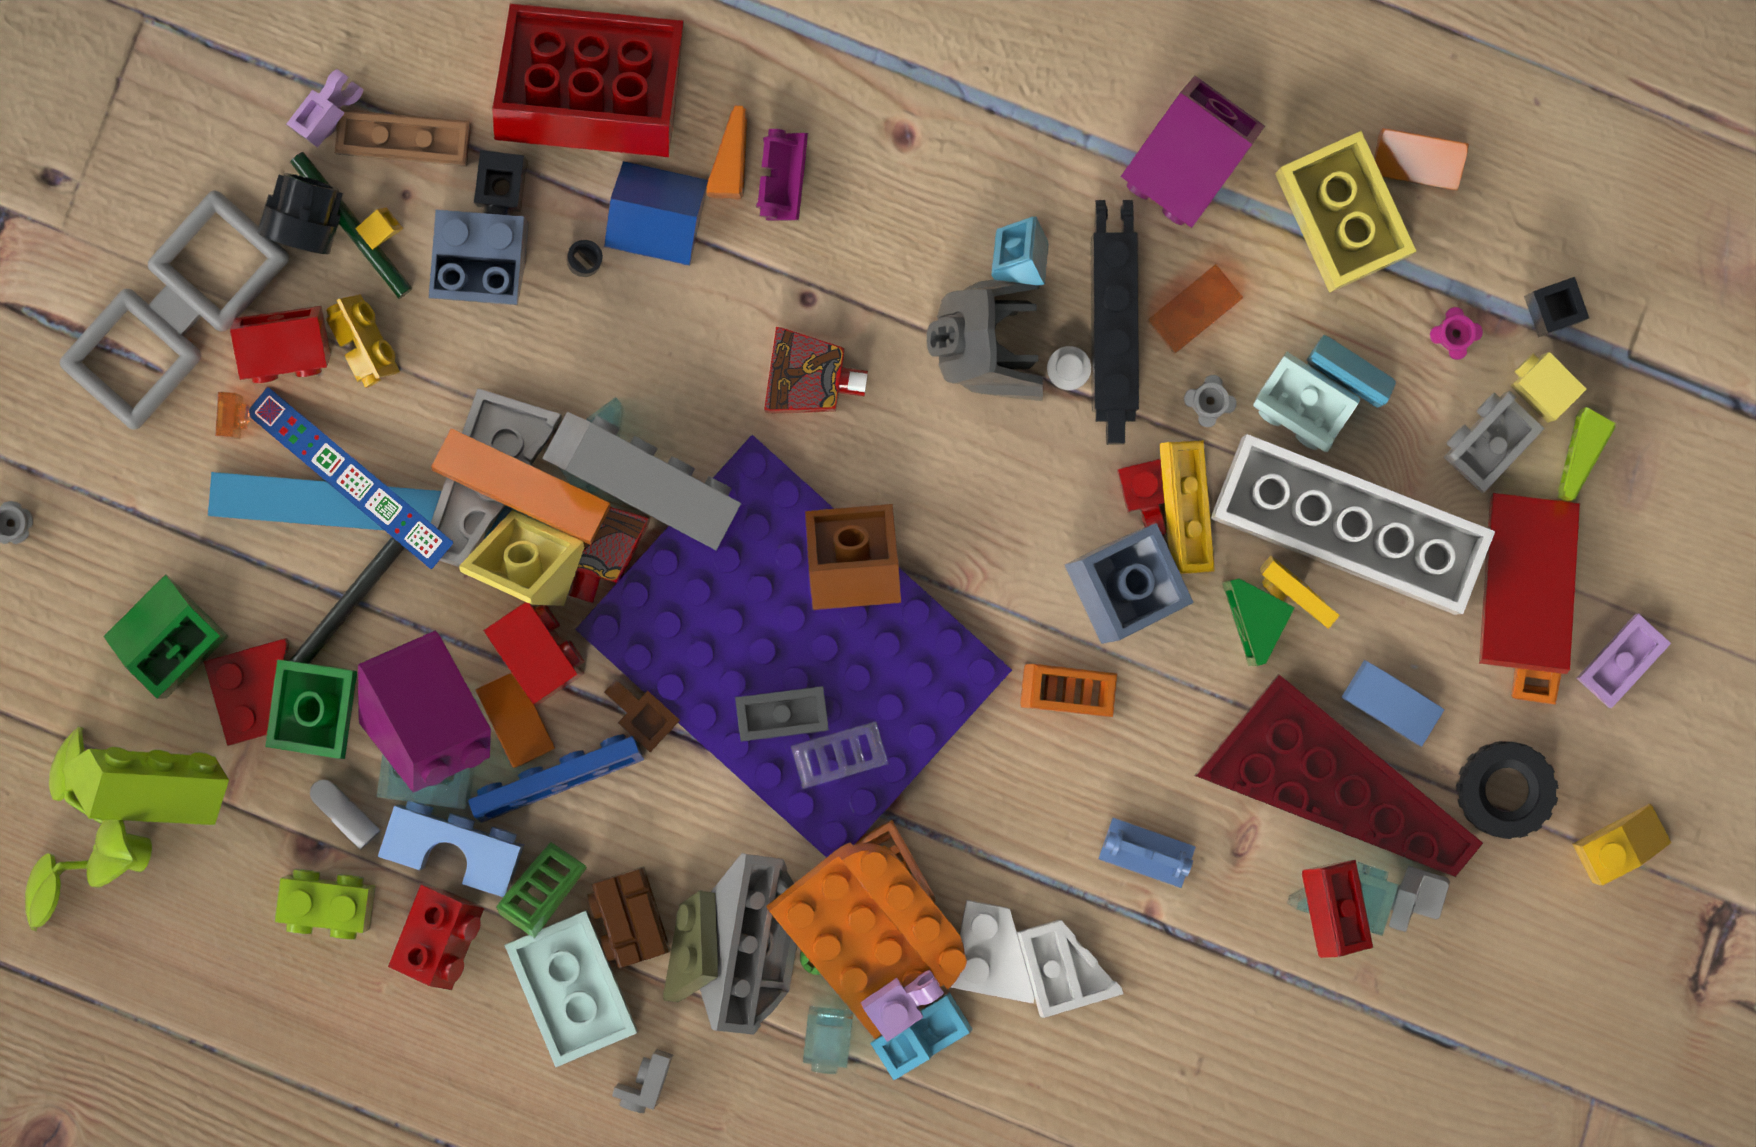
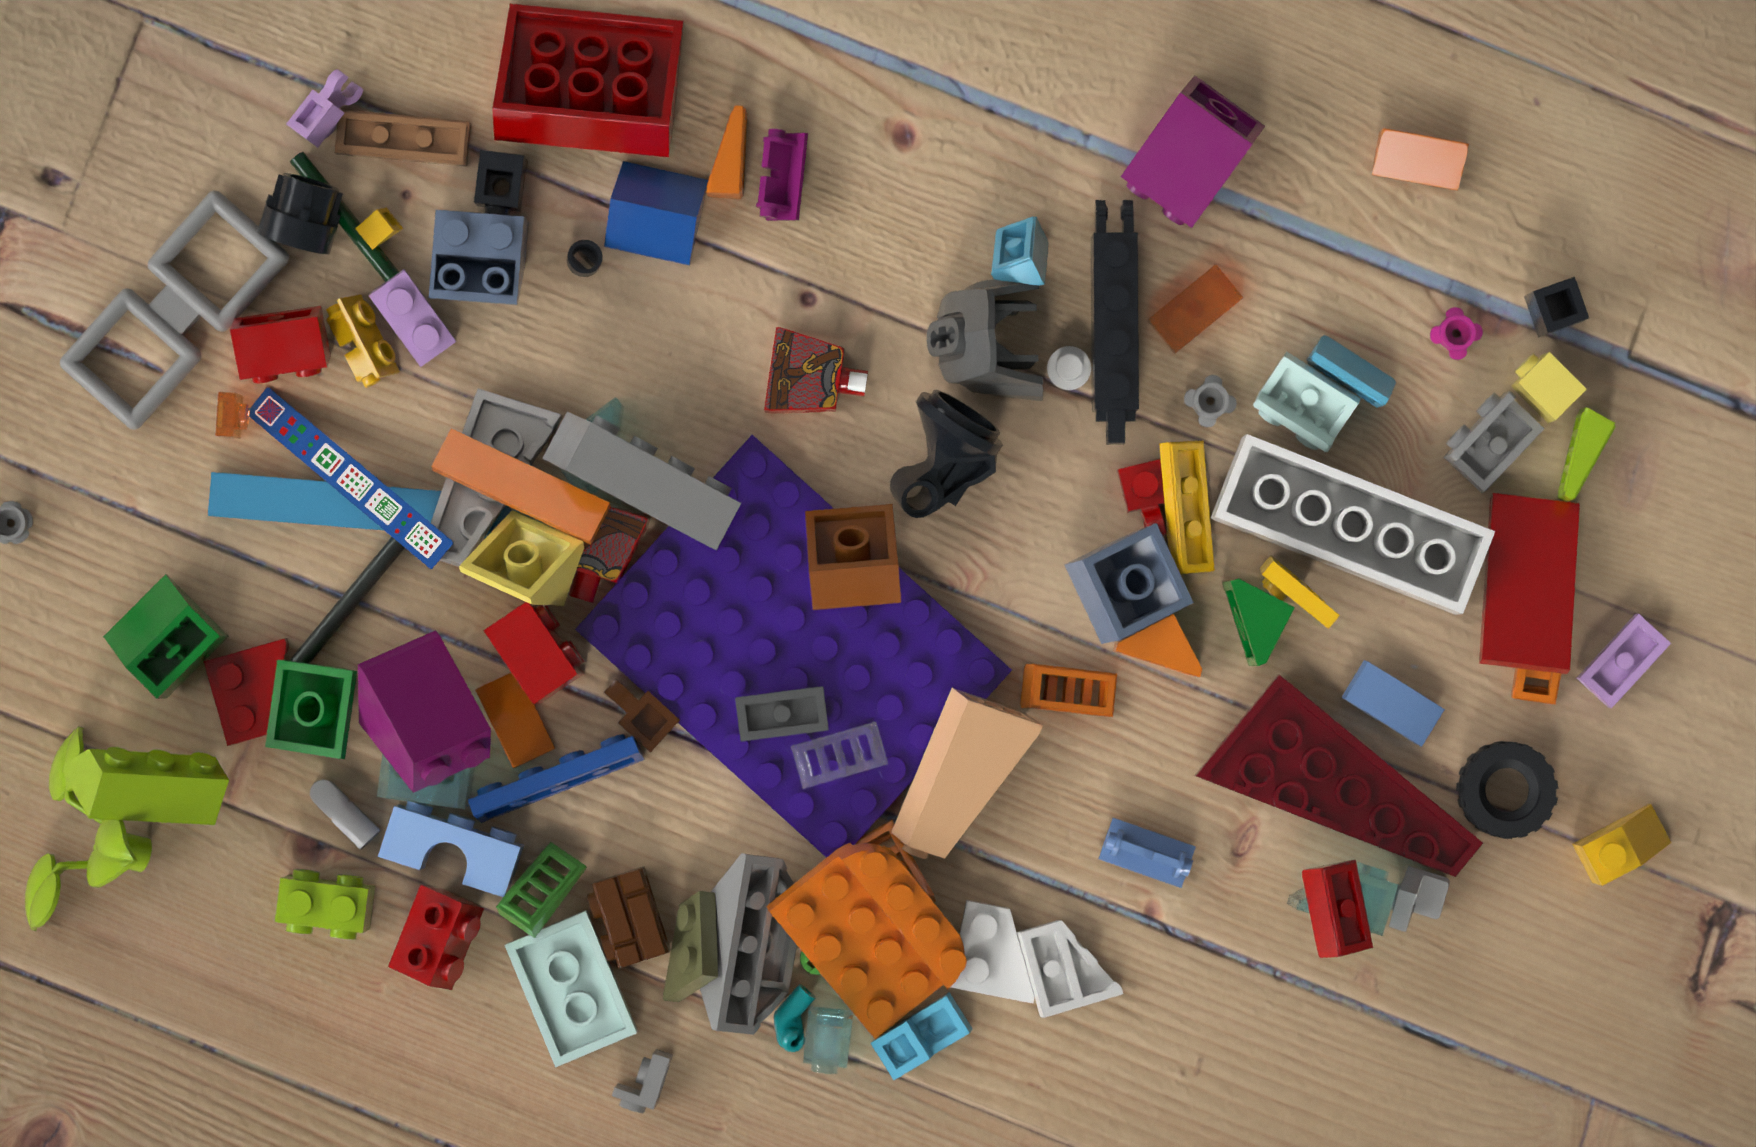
lavender plate [860,970,944,1042] -> none
light yellow brick [1275,131,1416,293] -> none
none -> lavender plate [368,269,456,367]
none -> teal arm [773,984,816,1052]
none -> black piece [890,390,1003,518]
none -> light nougat slope [891,688,1043,859]
none -> orange slope [1113,614,1202,678]

